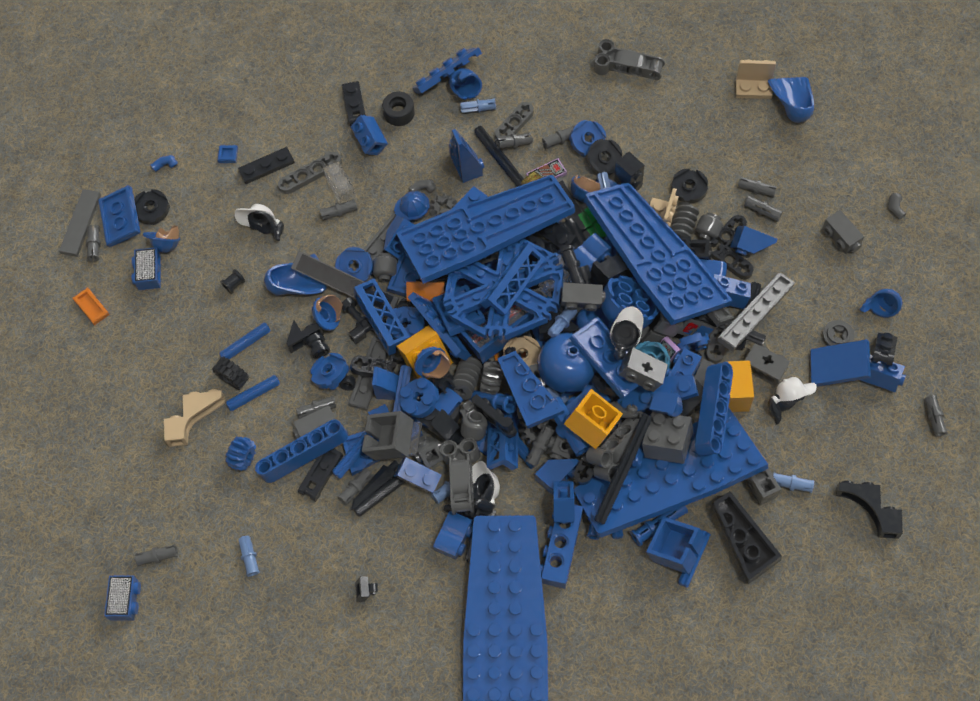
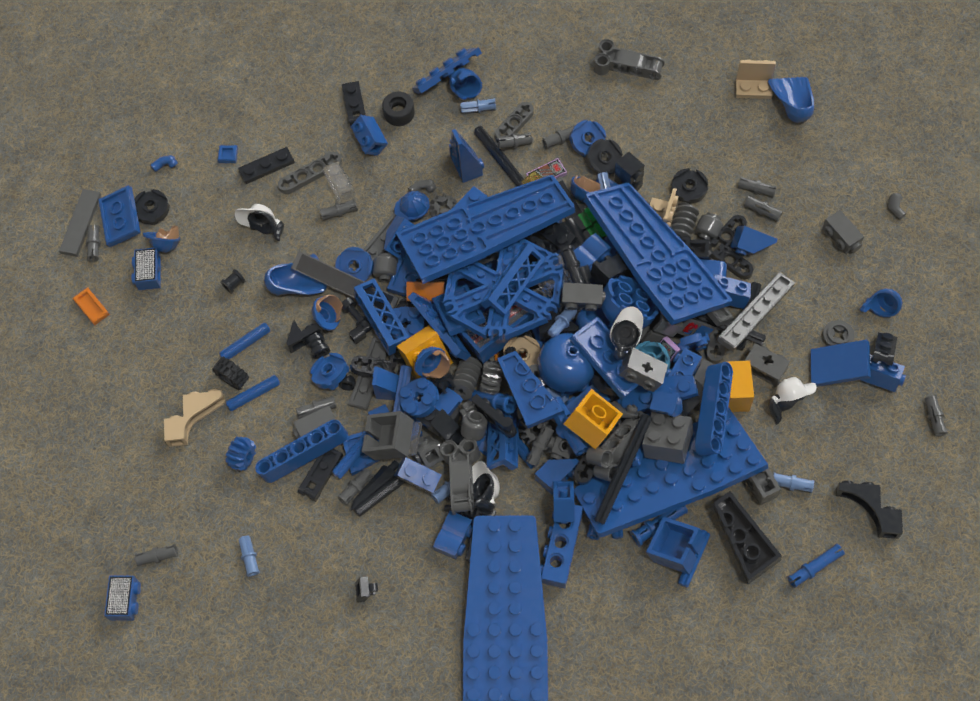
none -> blue pin [787,544,845,588]

